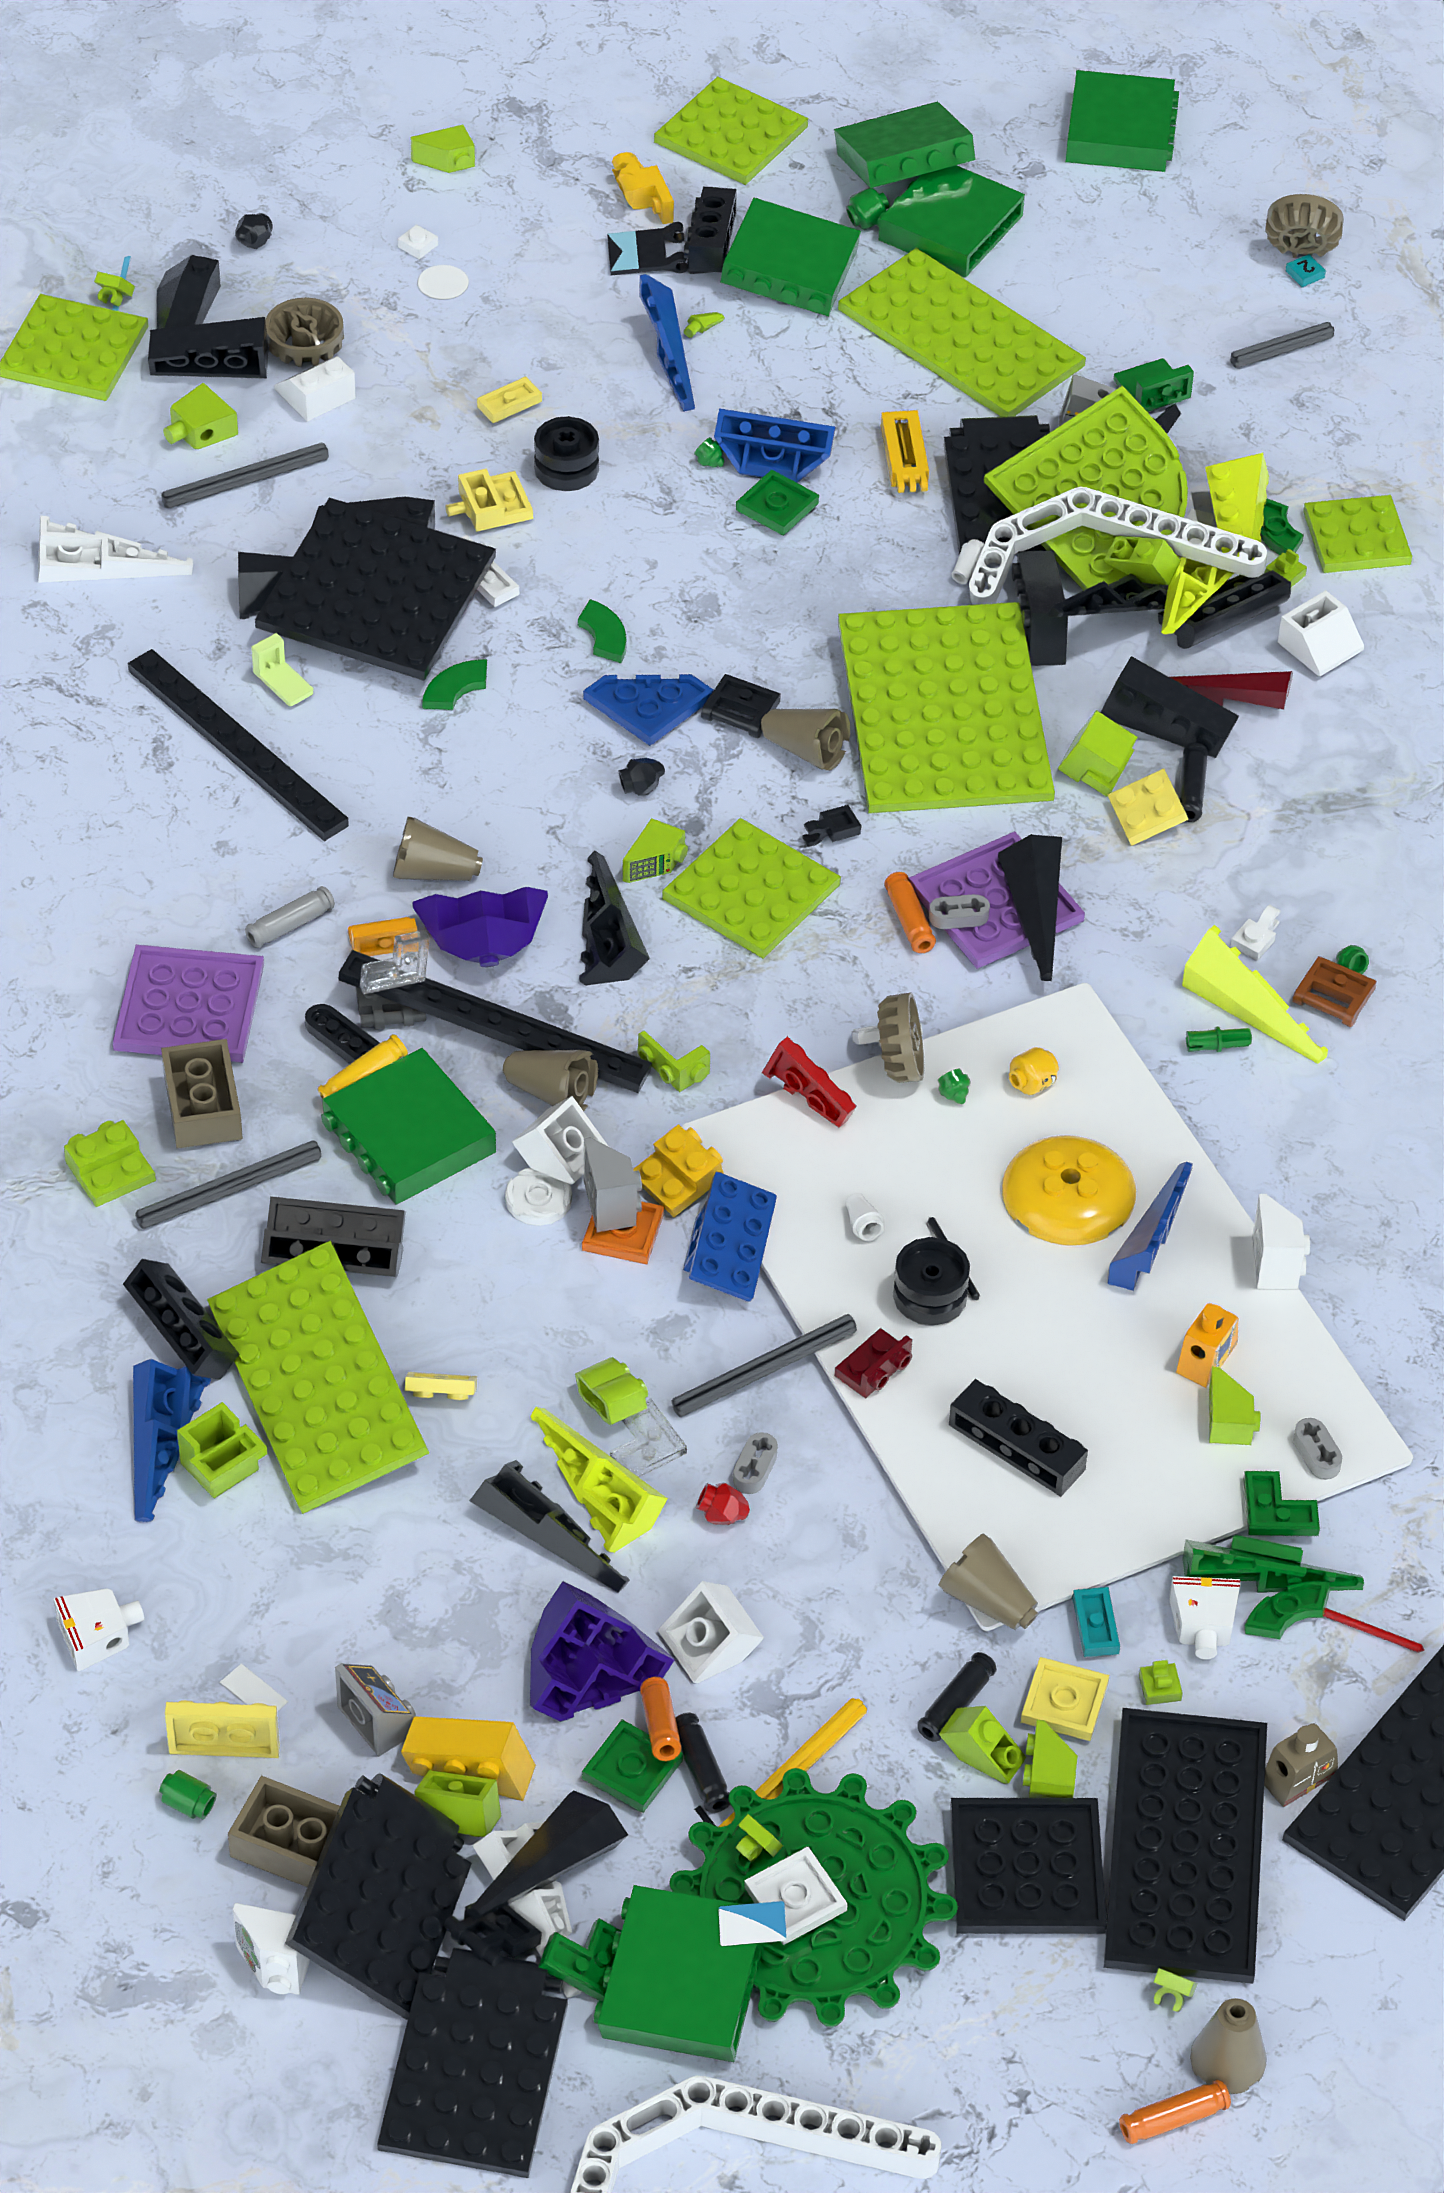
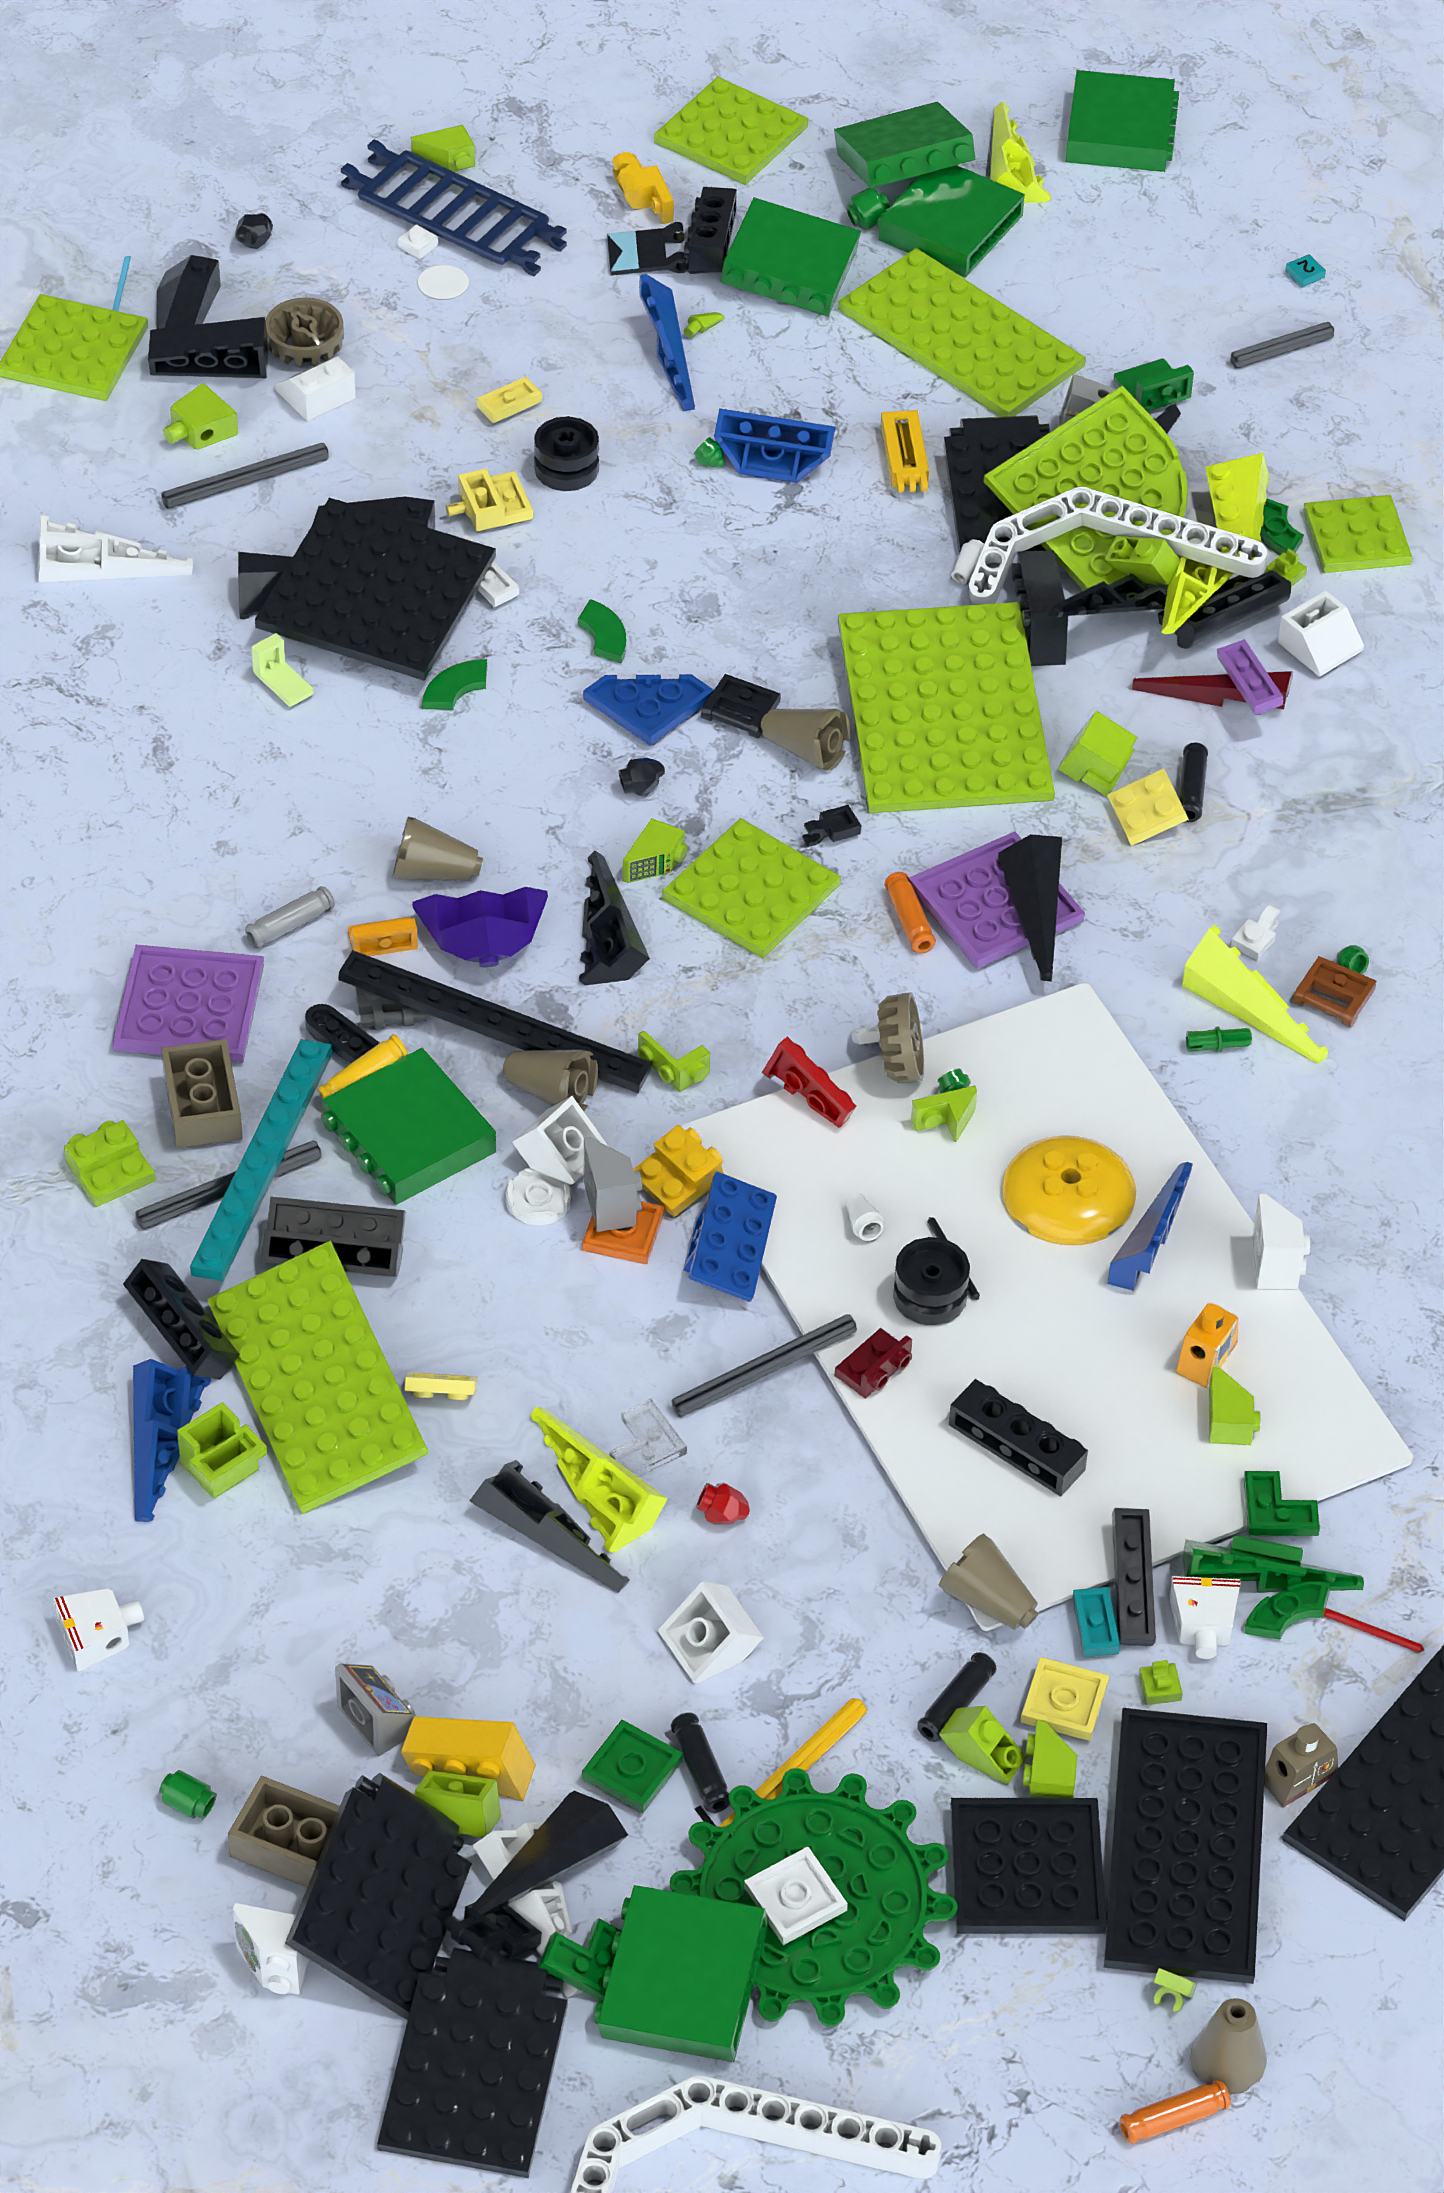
lime tile [94,271,135,307] -> none
black plate [128,649,349,842] -> none
light yellow plate [165,1700,280,1758] -> none
white sticker [220,1663,288,1711] -> none
clear tile [360,930,430,995] -> none
dark purple brick [530,1581,675,1722] -> none
lime brick [575,1357,648,1425] -> none
orange axle [640,1677,681,1761] -> none
sticker [719,1901,787,1946] -> none
light grey beam [733,1432,778,1494] -> none
green plate [736,469,819,536] -> none
lime tile [736,1814,783,1863] -> none
light grey beam [929,894,990,929] -> none
yellow head [1009,1047,1059,1095] -> none
black wedge [1100,656,1239,758] -> none
dark tan gear [1265,194,1344,258] -> none
light grey beam [1293,1418,1342,1479] -> none
none -> teal plate [190,1039,333,1281]
none -> dark blue bar [341,139,567,277]
none -> lime slope [911,1085,977,1142]
none -> neon yellow wedge [990,101,1051,203]
none -> black plate [1112,1508,1156,1646]
none -> medium lavender plate [1217,639,1283,715]

